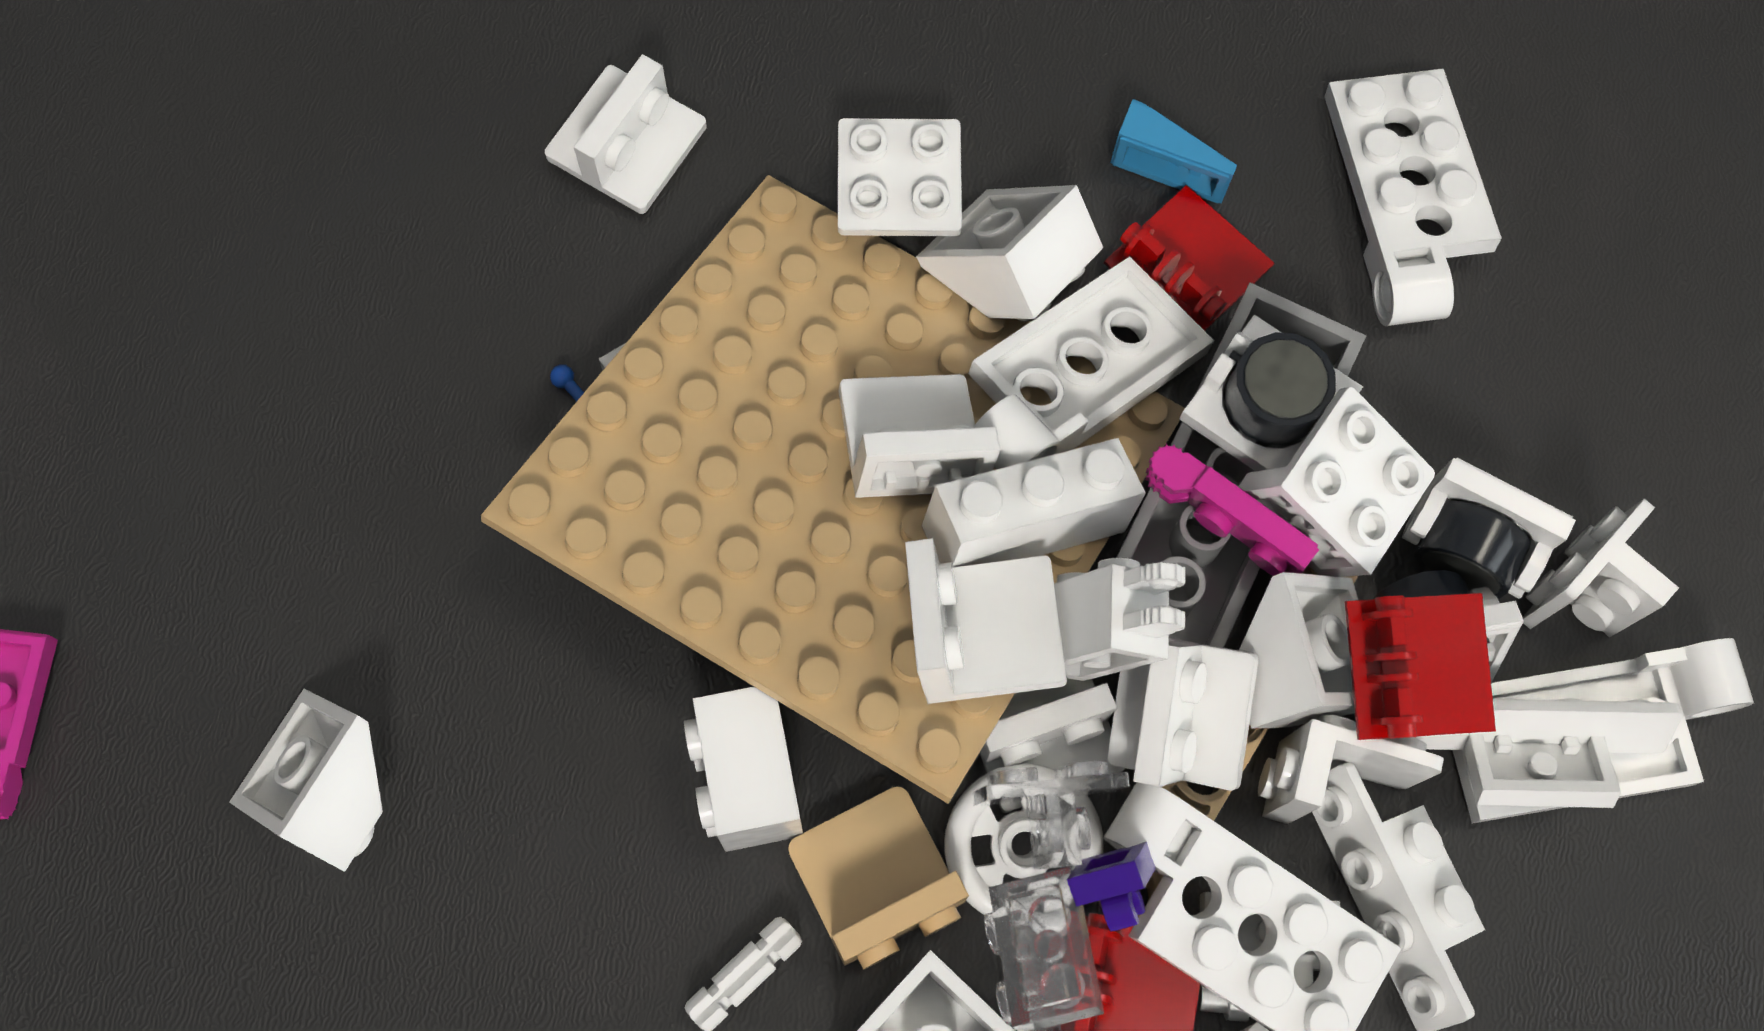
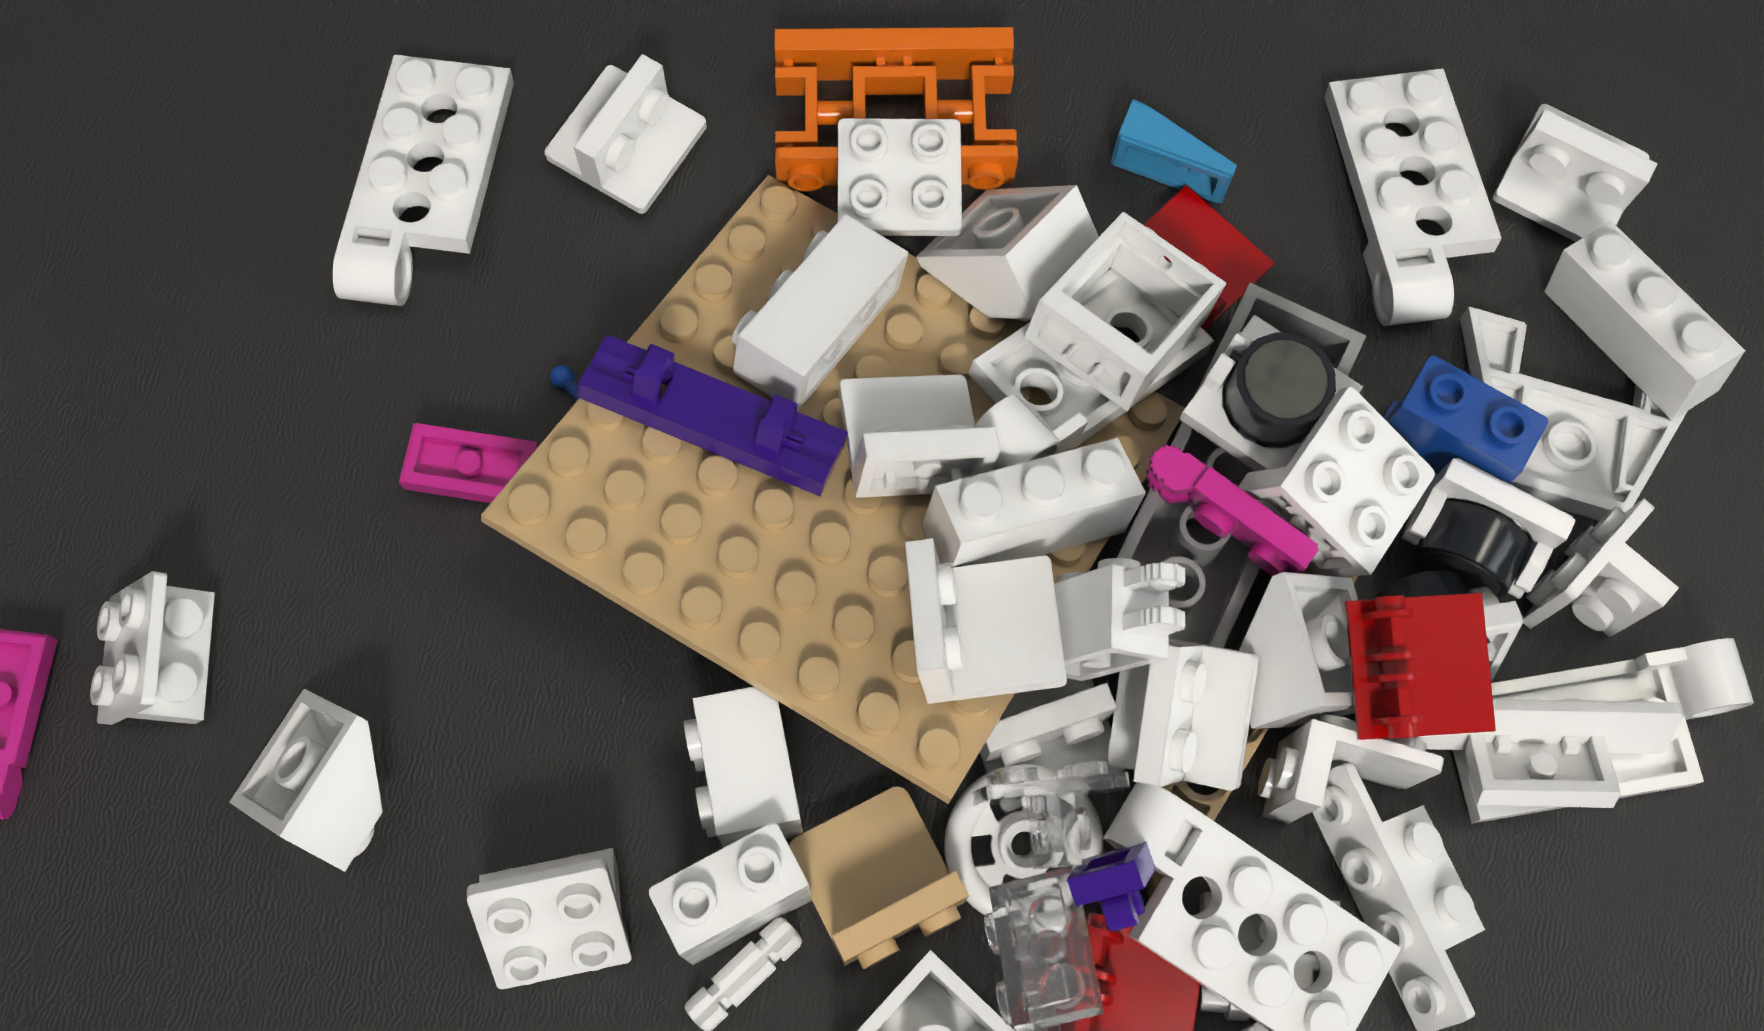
none -> white bracket [90,571,215,725]
none -> white hinge [333,55,514,306]
none -> dark pink hinge [399,423,539,503]
none -> white bracket [467,848,632,989]
none -> dark purple hinge [578,334,848,497]
none -> white panel [649,823,812,965]
none -> white brick [732,214,909,411]
none -> orange fence [775,27,1018,191]
none -> white window [1024,212,1226,411]
none -> blue panel [1382,356,1548,507]
none -> white wing [1460,306,1687,521]
none -> white bracket [1493,104,1657,242]
none -> white brick [1545,221,1746,420]

